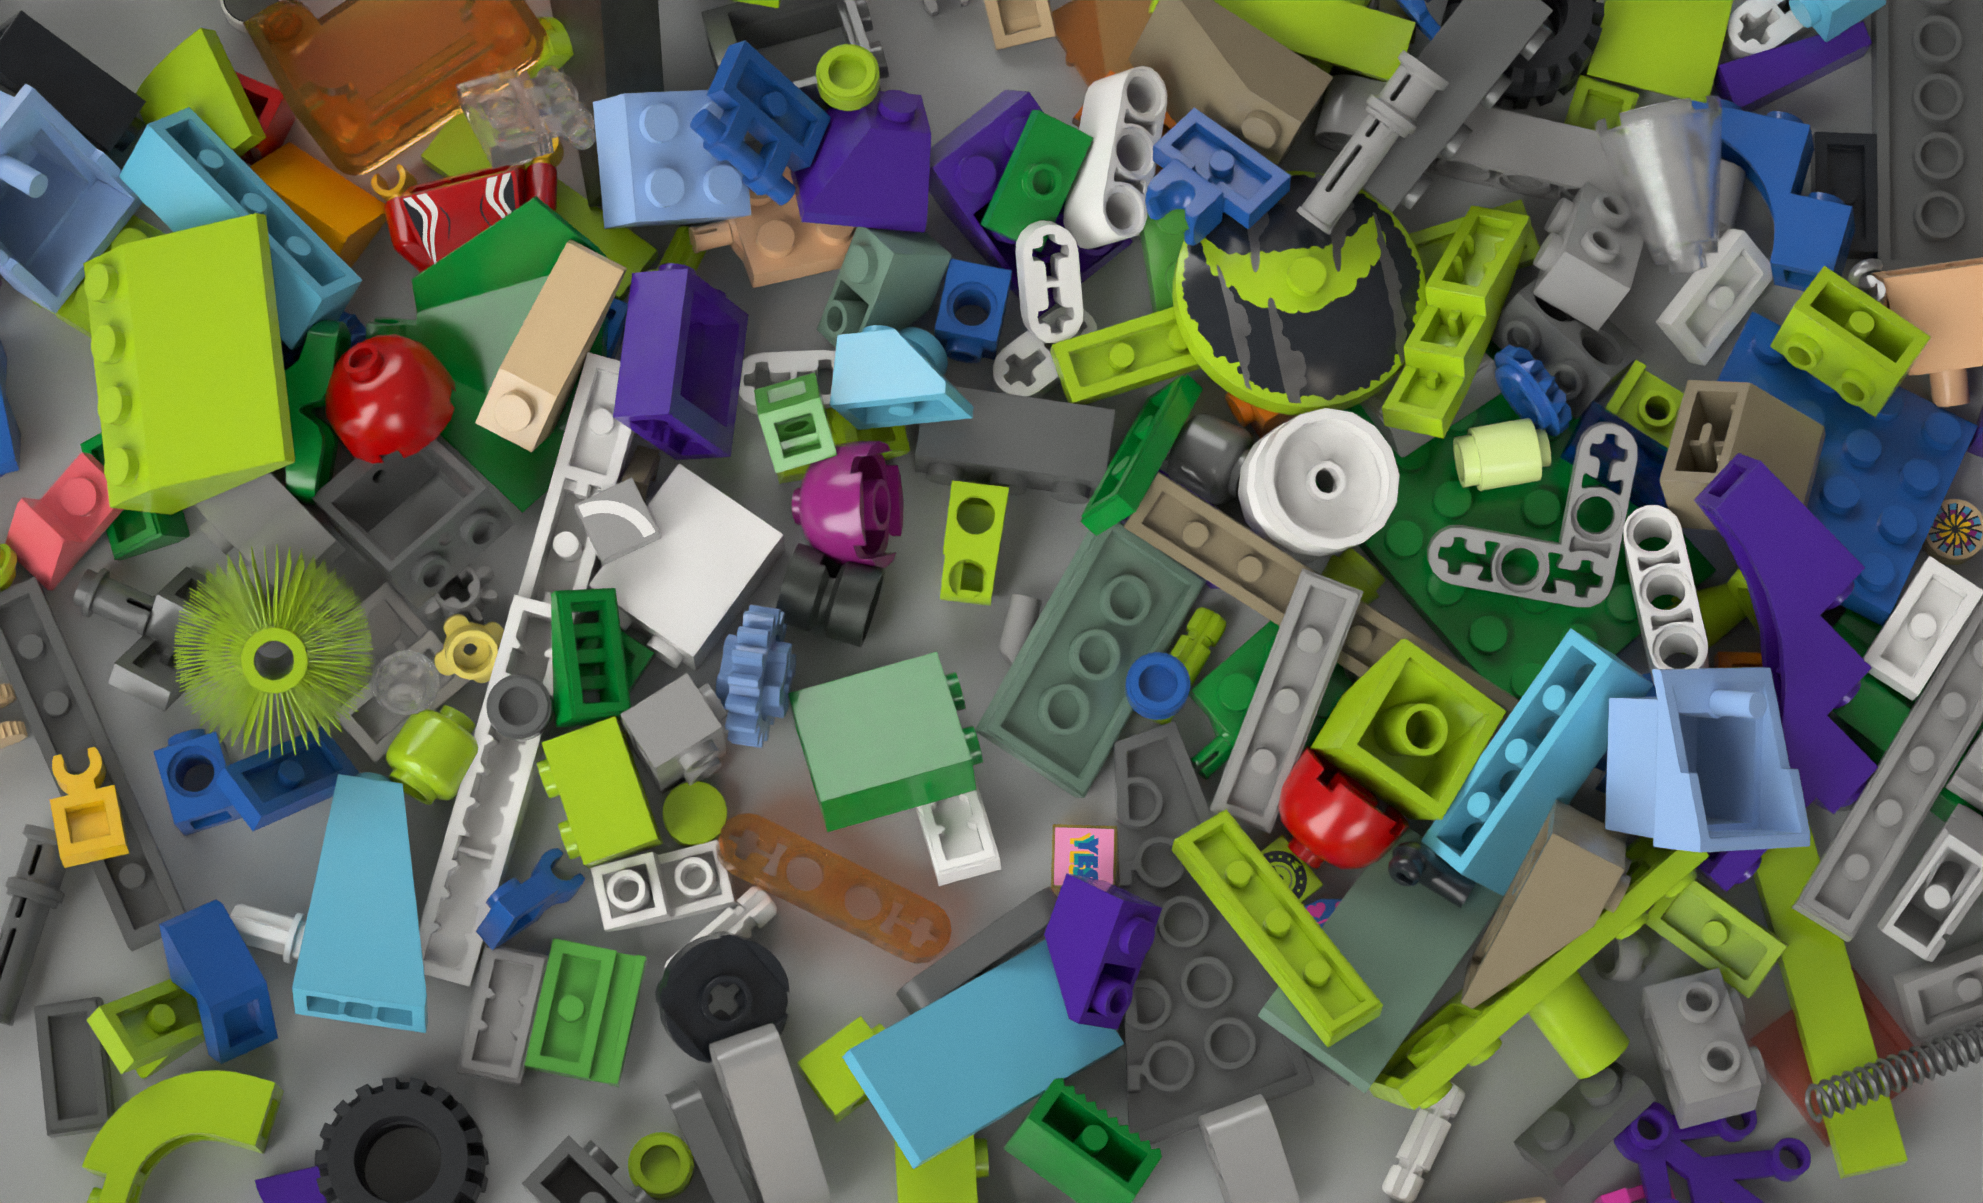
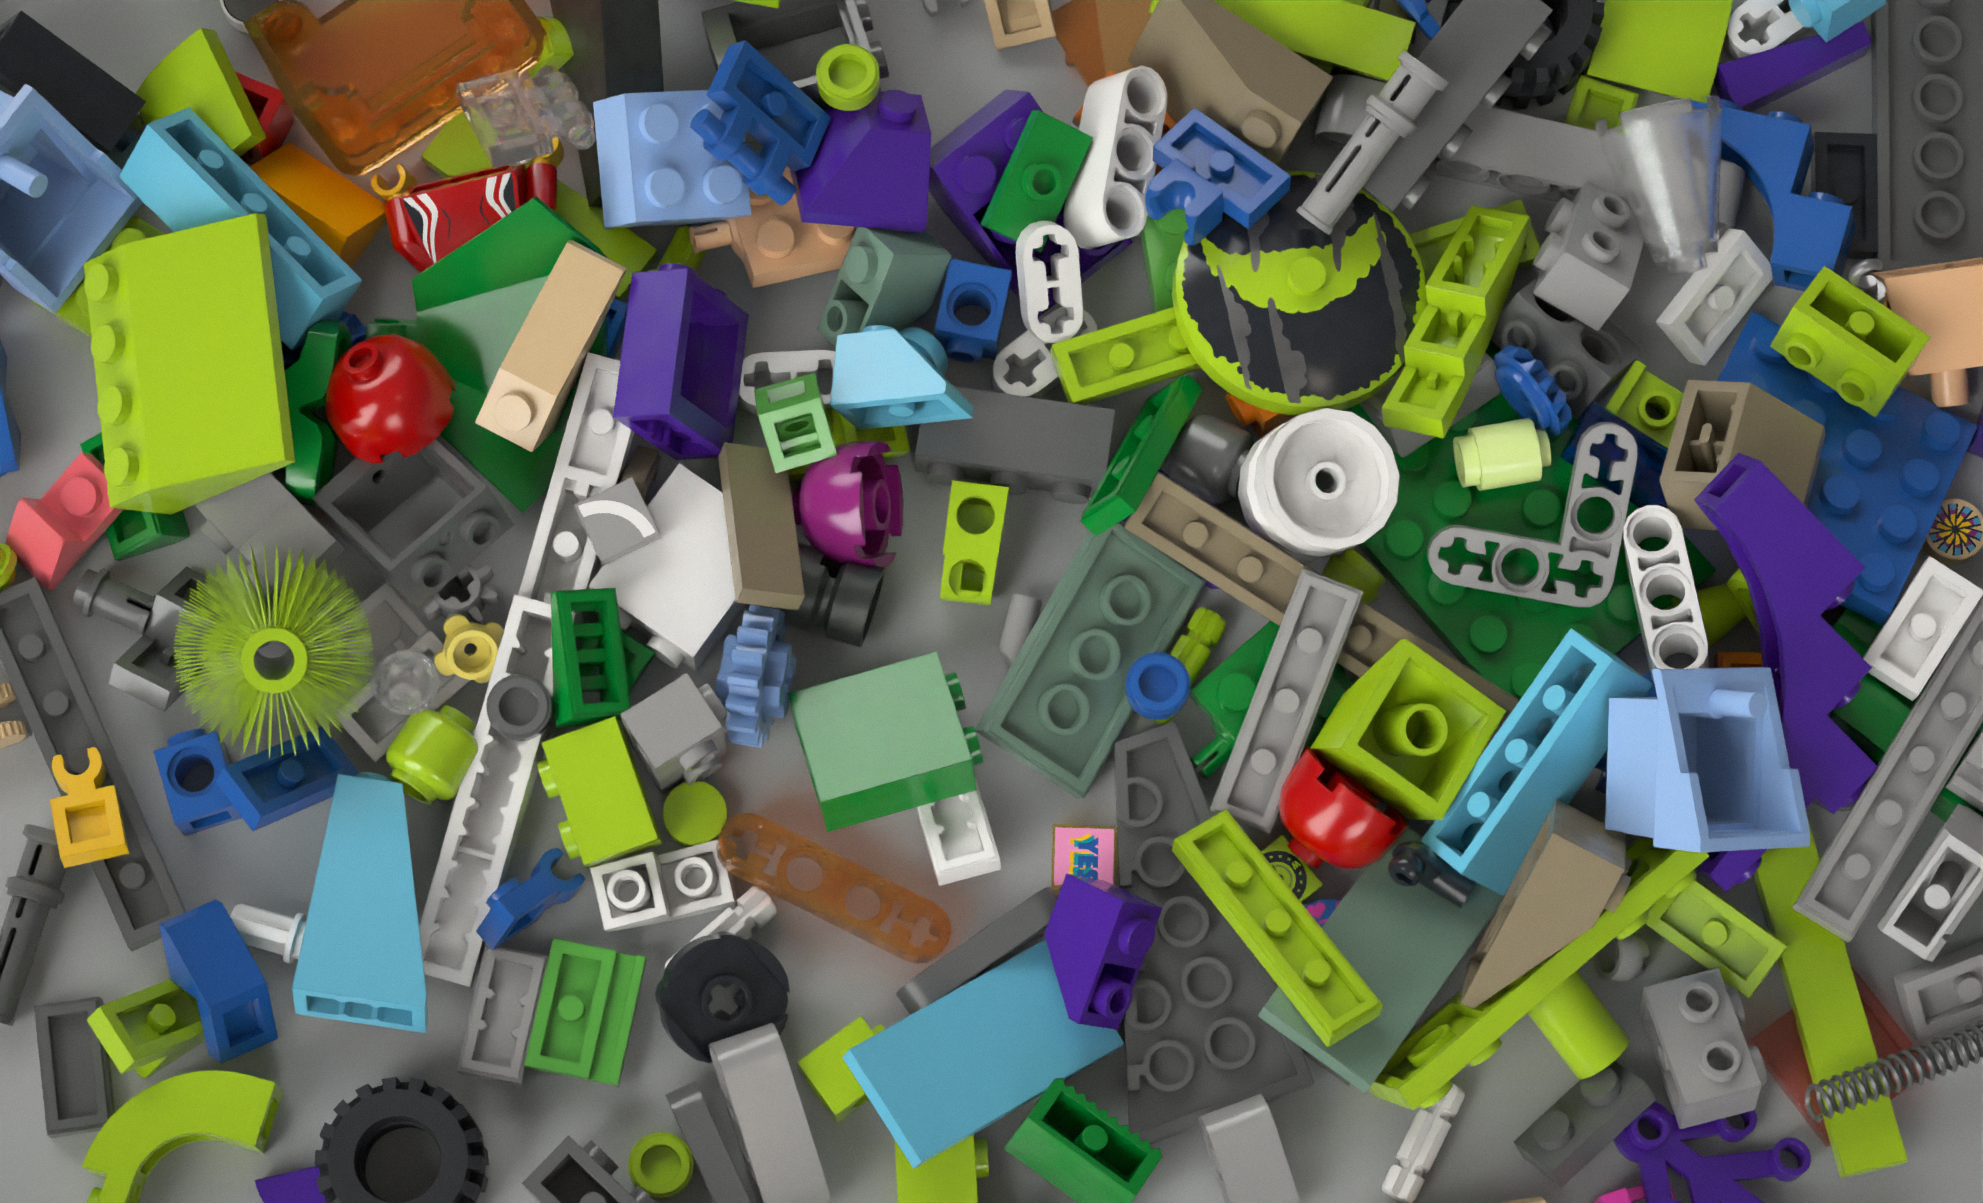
none -> dark tan tile [718,442,805,610]

